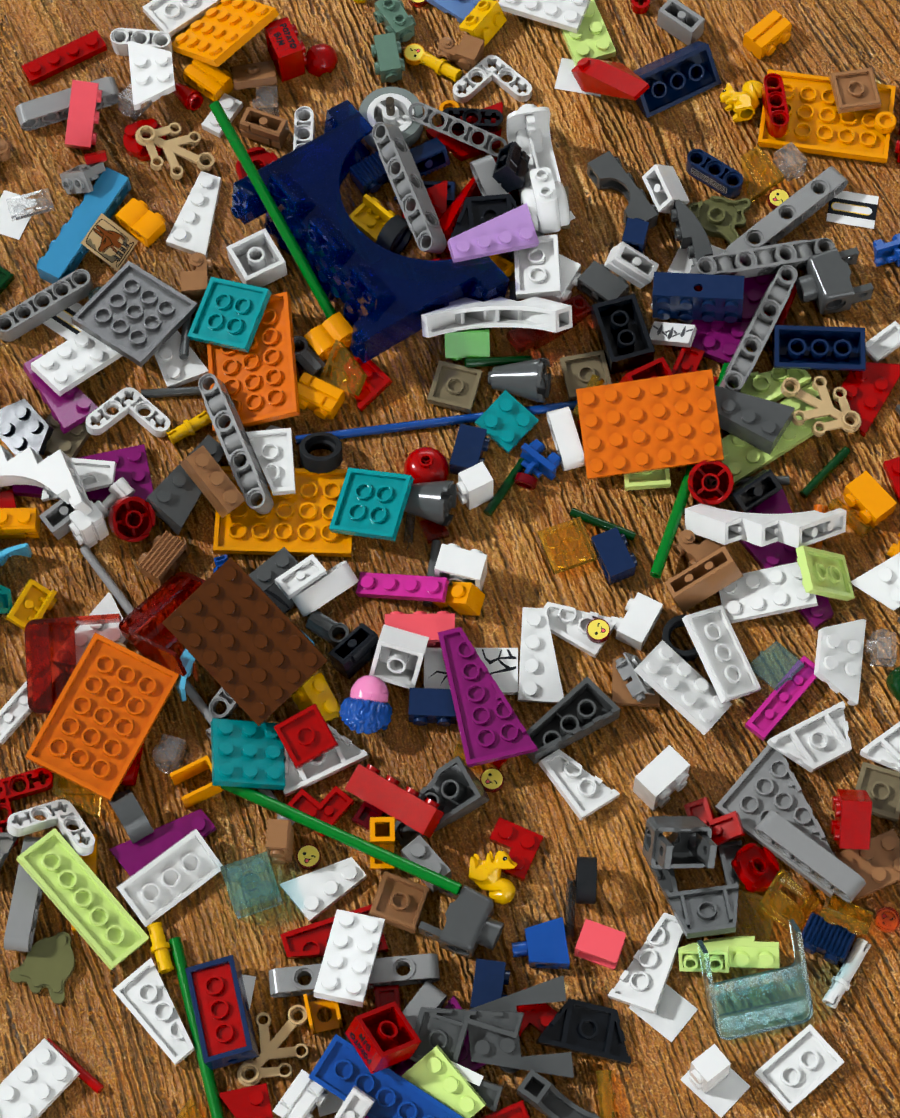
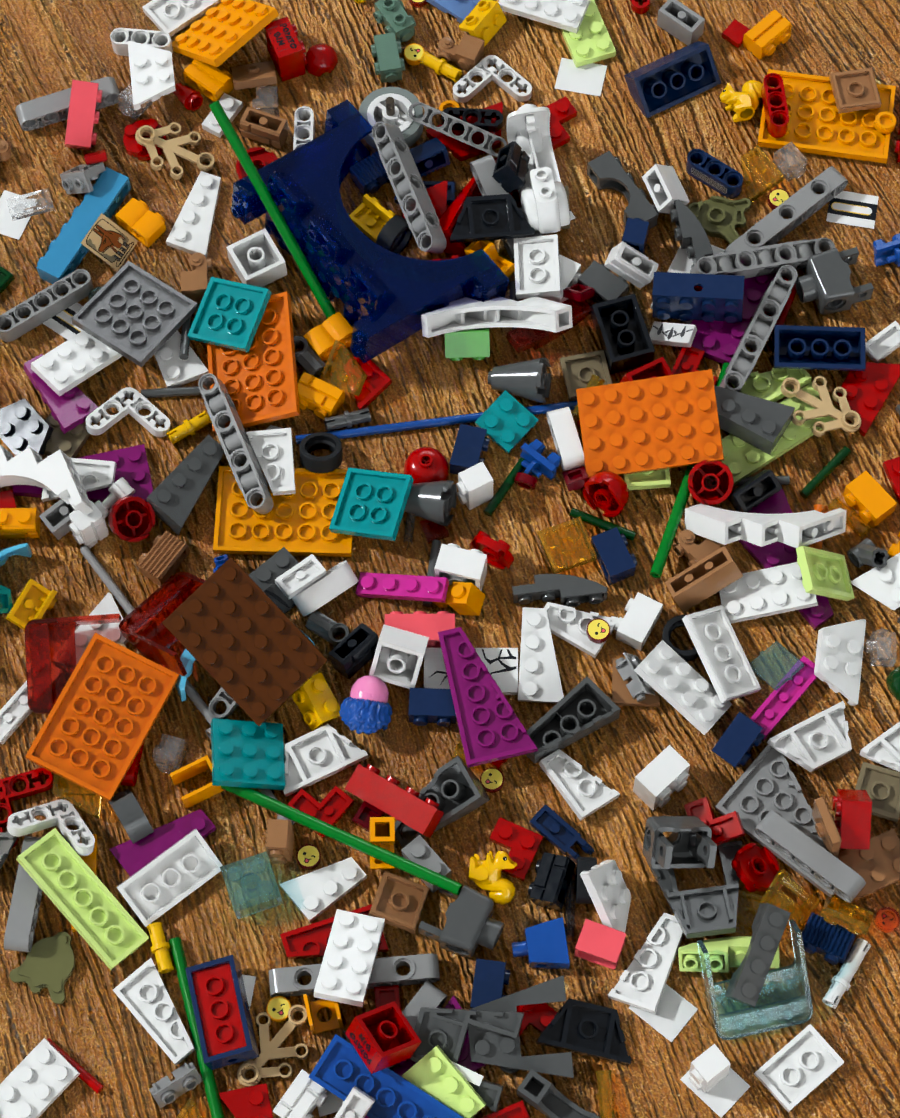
red plate [21,30,107,86] -> none
medium nougat brick [180,445,246,519] -> none
red plate [274,704,339,769] -> none
dark tan plate [427,360,482,414] -> none
lavender wing [447,203,539,263] -> none
dark green bar [465,355,532,367] -> none
red wedge [571,57,650,101] -> none
none -> light grey hinge [149,1062,203,1108]
none -> light yellow tile [266,996,291,1022]
none -> dark grey pin [324,407,371,432]
none -> red plate [470,531,514,570]
none -> dark grey slope [512,574,608,607]
none -> black brick [528,852,576,911]
none -> dark blue hinge [529,805,594,864]
none -> red plate [546,96,577,150]
none -> dark red plate [562,466,589,491]
none -> dark red tile [563,283,595,302]
none -> white wing [580,860,631,933]
none -> red cylinder [583,471,629,518]
none -> dark blue brick [712,711,766,768]
none -> red tile [721,19,750,48]
none -> dark grey arch [725,903,791,1007]
none -> medium nougat plate [812,796,841,857]
none -> dark grey piece [847,538,889,569]

